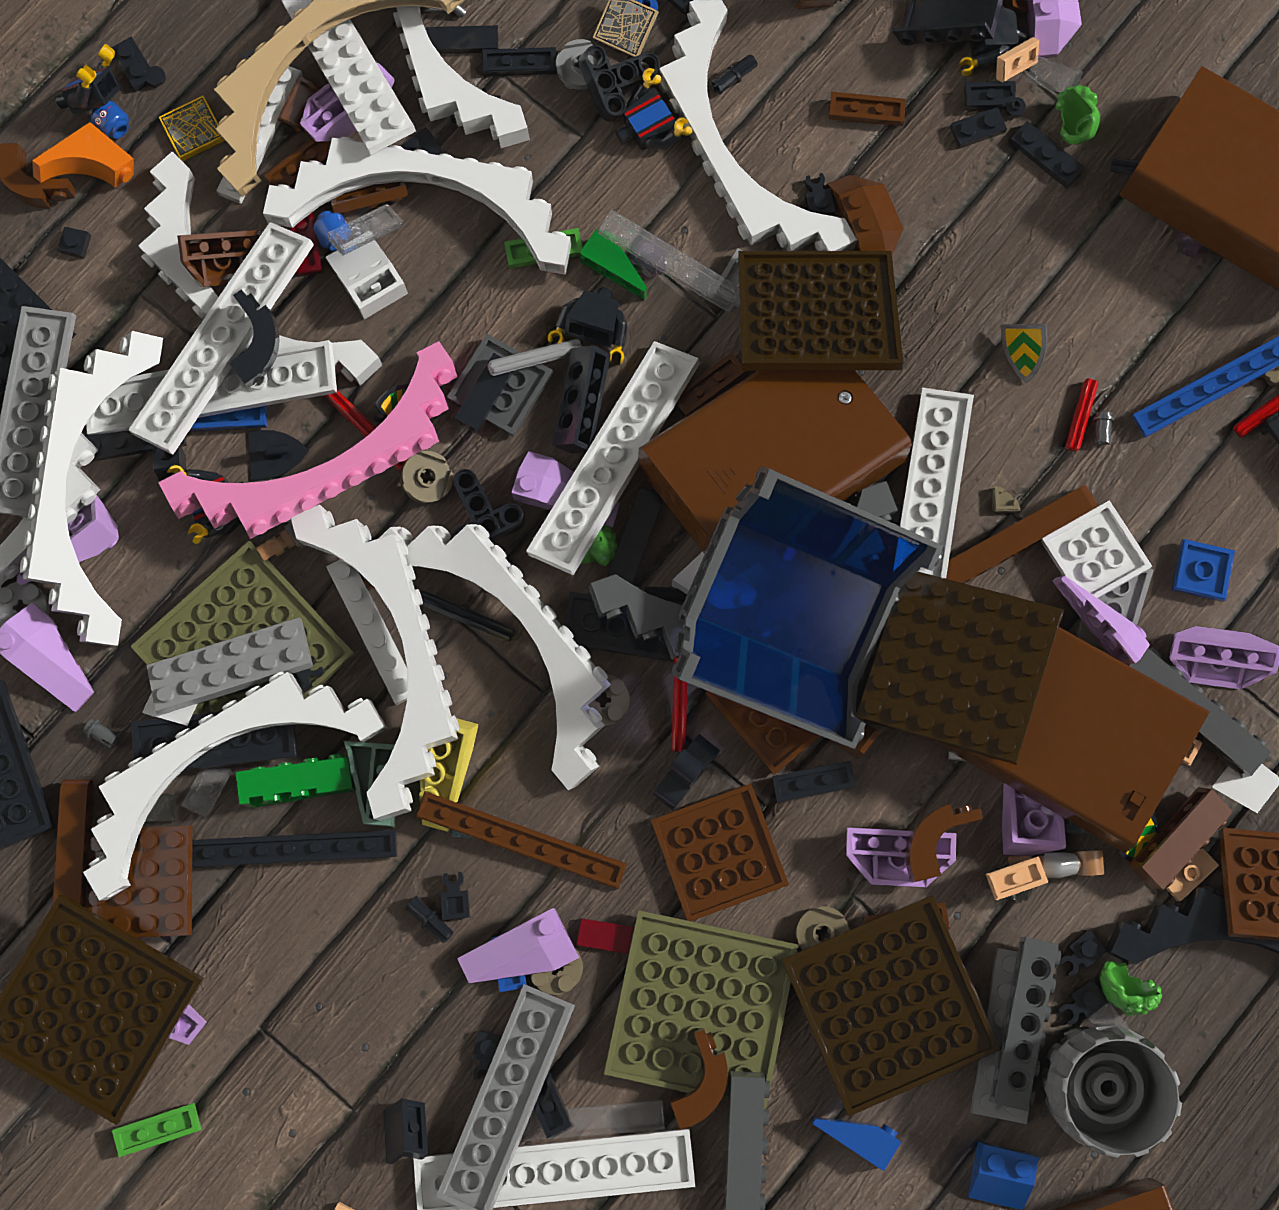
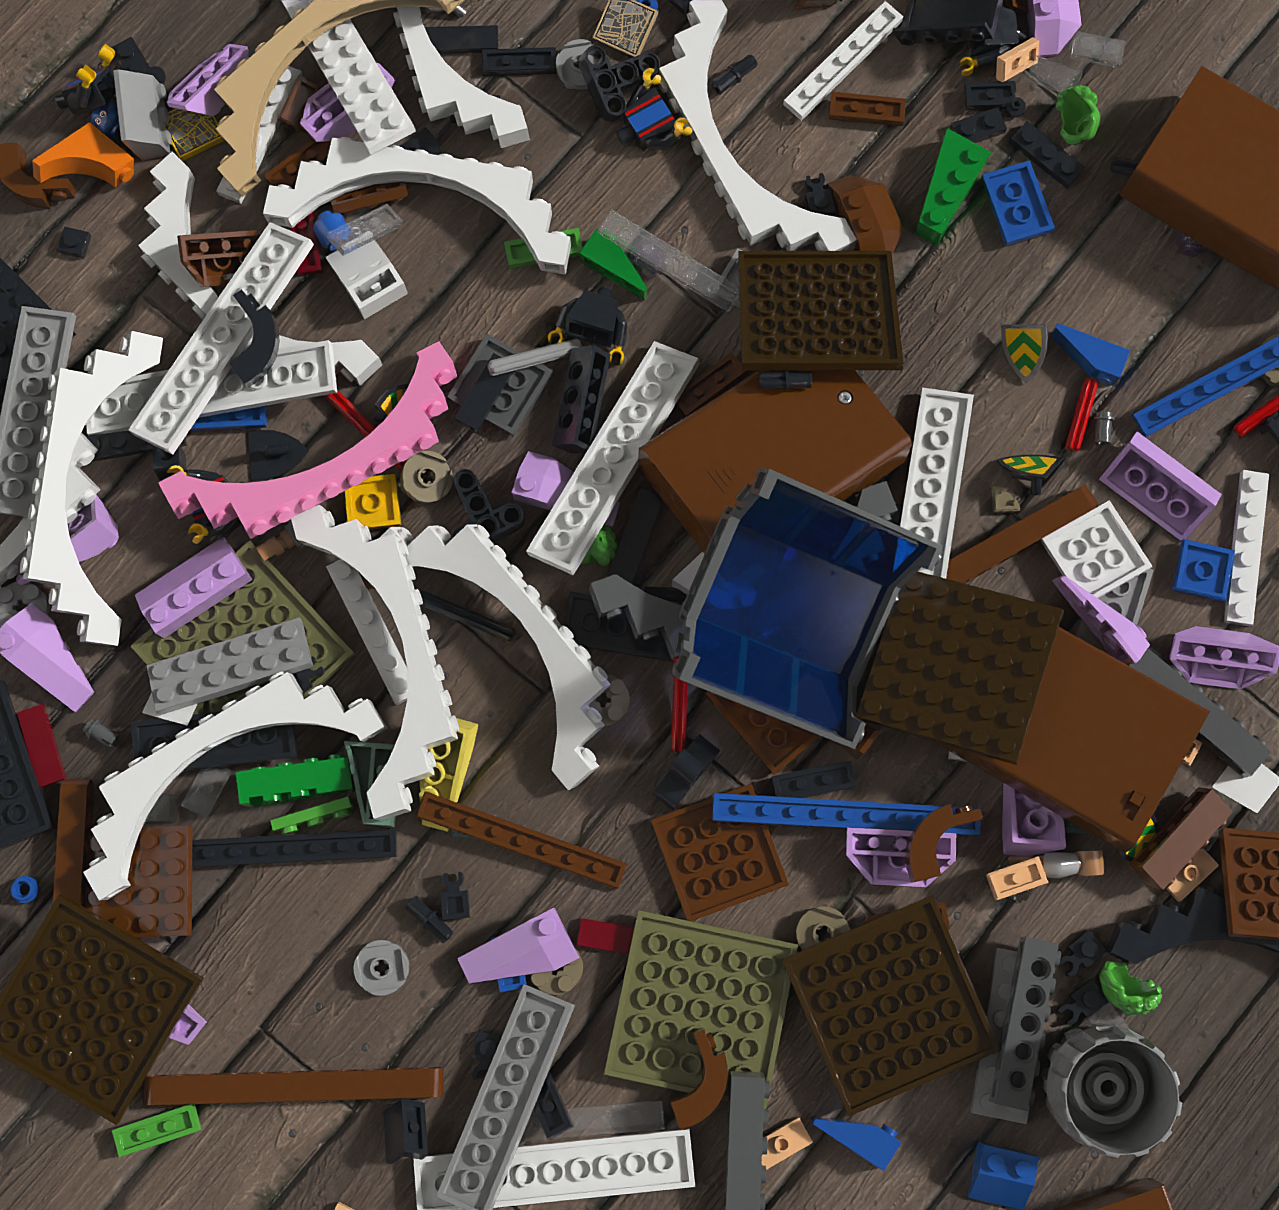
none -> blue plate [11,876,39,903]
none -> dark red tile [17,704,67,788]
none -> light grey slope [113,69,172,161]
none -> lavender slope [135,536,253,638]
none -> reddish brown beam [143,1067,443,1105]
none -> lavender wedge [167,44,249,116]
none -> bright green plate [270,797,355,835]
none -> yellow plate [345,474,401,530]
none -> light grey plate [354,940,409,996]
none -> blue plate [712,793,981,836]
none -> black axle [758,370,812,391]
none -> light nougat plate [762,1117,813,1170]
none -> white plate [783,1,903,121]
none -> green wedge [915,128,991,246]
none -> blue plate [981,160,1055,246]
none -> shield [996,454,1063,495]
none -> blue slope [1050,323,1130,385]
none -> clear plate [1071,31,1126,68]
none -> lavender slope [1099,432,1222,541]
none -> white plate [1224,470,1269,627]

